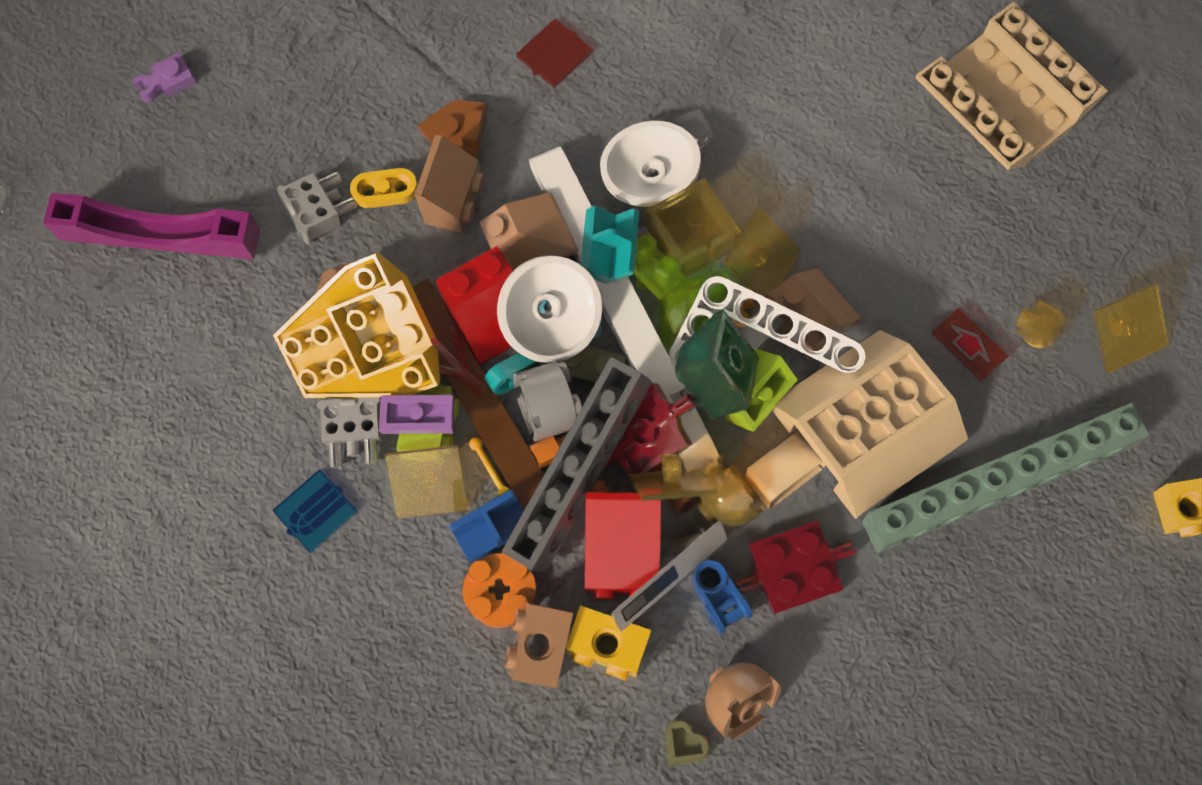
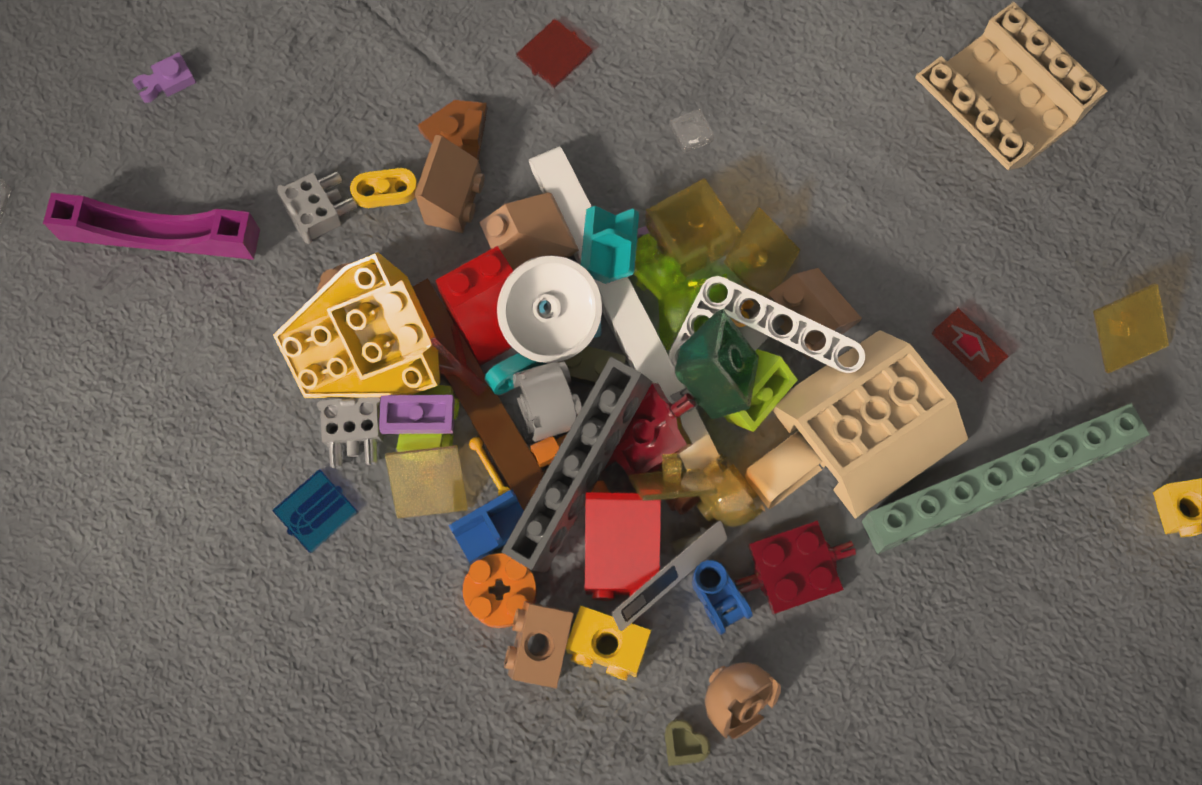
white dish [600,121,701,207] -> none
clear yellow plate [1014,300,1066,348] -> none

